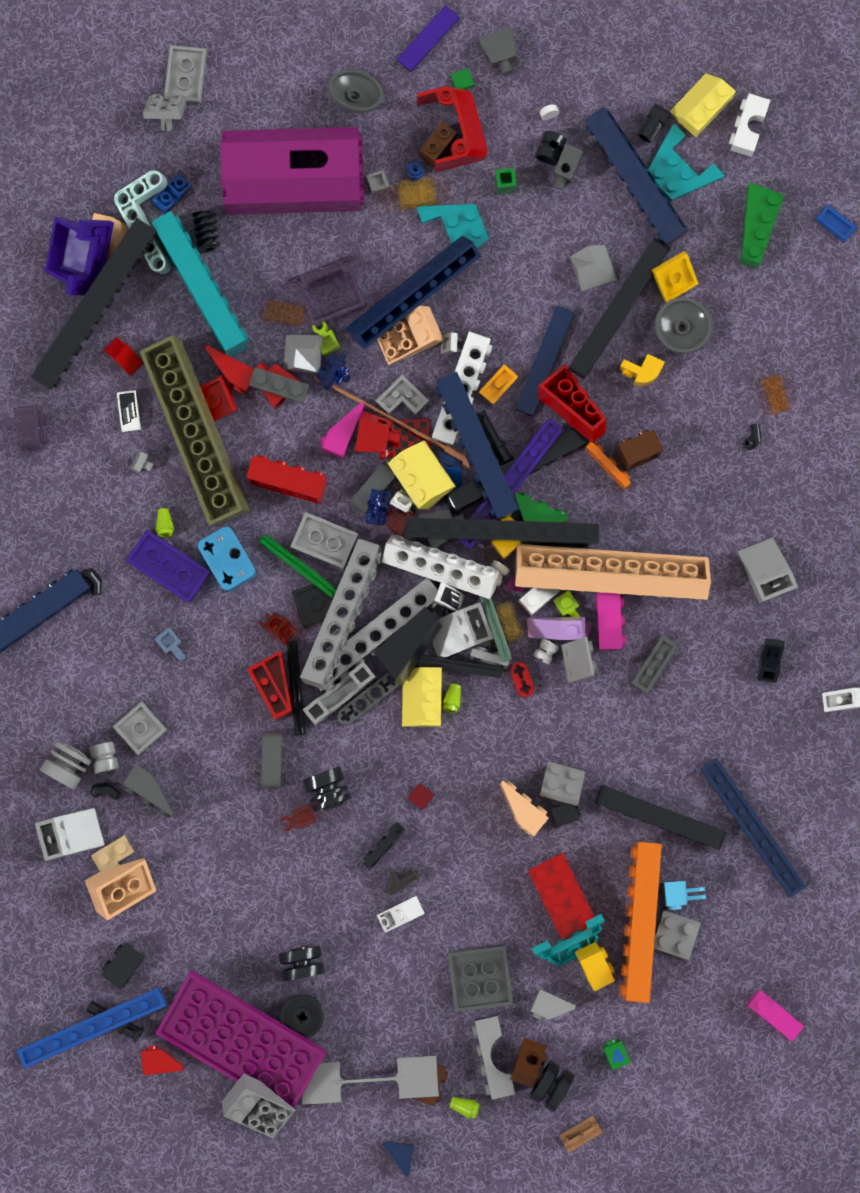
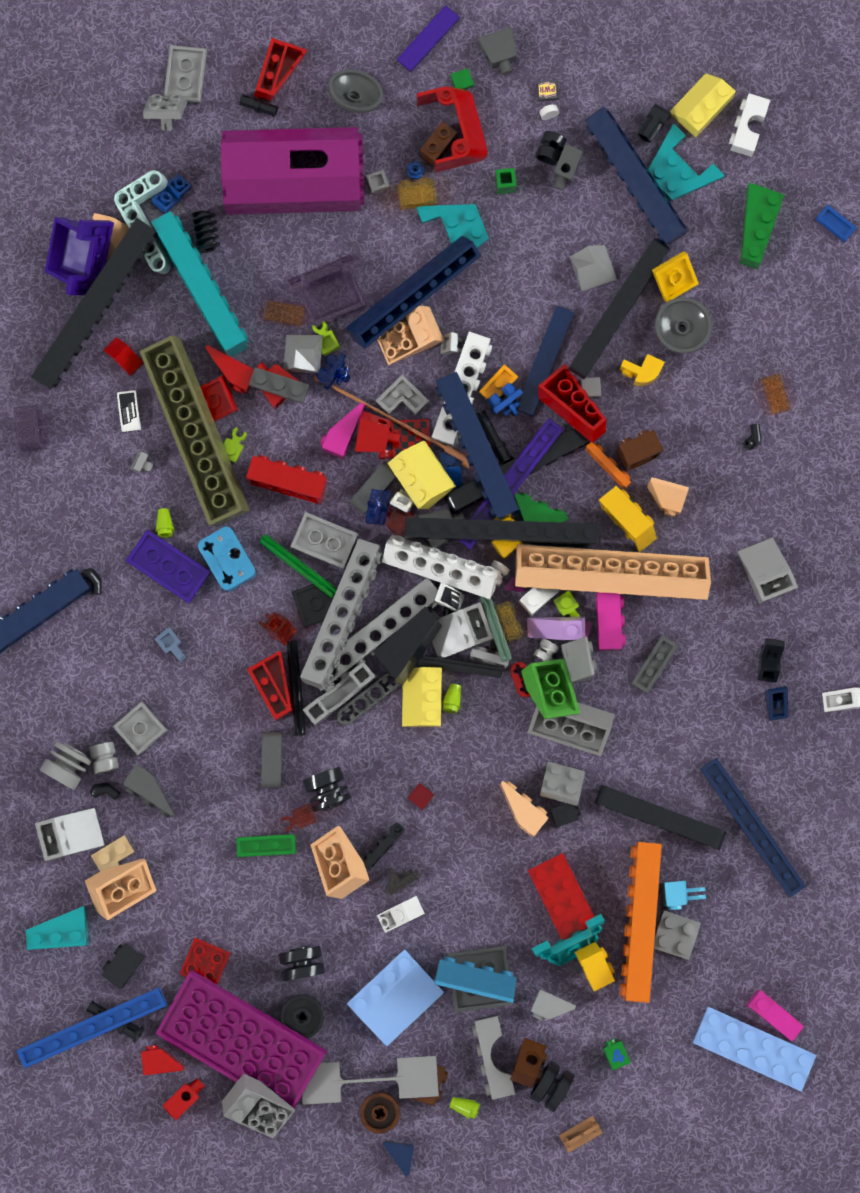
none -> teal wedge [26,906,89,950]
none -> red torso [162,1078,205,1121]
none -> red tile [179,938,231,985]
none -> lime plate [223,427,247,464]
none -> green plate [236,834,296,857]
none -> black pin [239,94,278,117]
none -> red wedge [254,38,307,102]
none -> light nougat slope [311,826,370,899]
none -> light blue slope [347,949,444,1046]
none -> reddish brown brick [360,1091,400,1134]
none -> dark azure slope [434,956,517,1003]
none -> blue hips [487,383,523,416]
none -> bright green slope [521,658,580,719]
none -> light grey slope [527,702,615,756]
none -> tile [537,80,557,101]
none -> light grey tile [581,377,601,398]
none -> yellow wedge [599,486,657,553]
none -> light nougat slope [647,477,689,517]
none -> light blue plate [692,1007,817,1092]
none -> dark blue slope [764,686,789,721]

